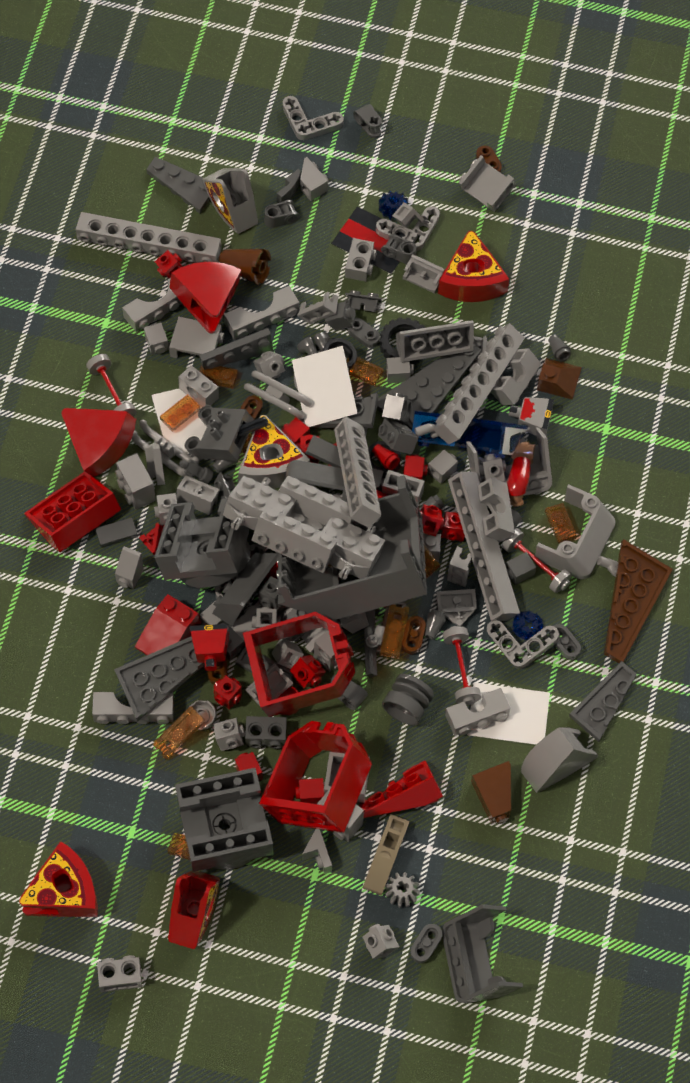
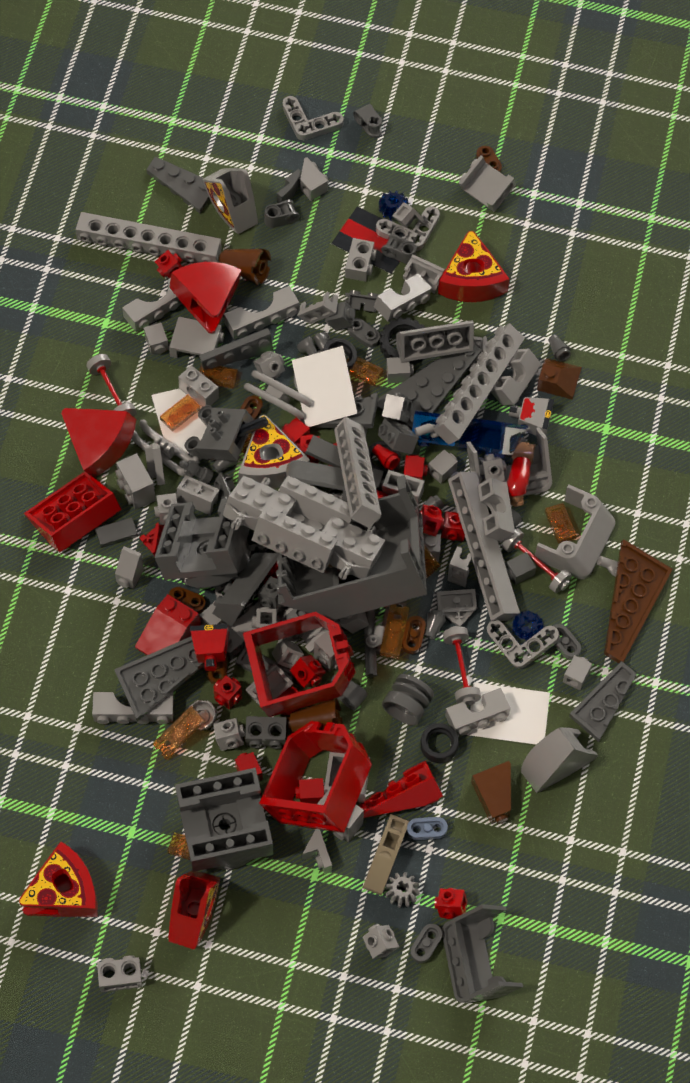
none -> reddish brown plate [169,587,206,614]
none -> reddish brown cone [287,698,343,733]
none -> light grey arch [374,274,432,321]
none -> sand blue plate [407,817,448,840]
none -> black tyre [420,723,459,763]
none -> red brick [434,888,468,919]
none -> light grey brick [563,655,592,690]

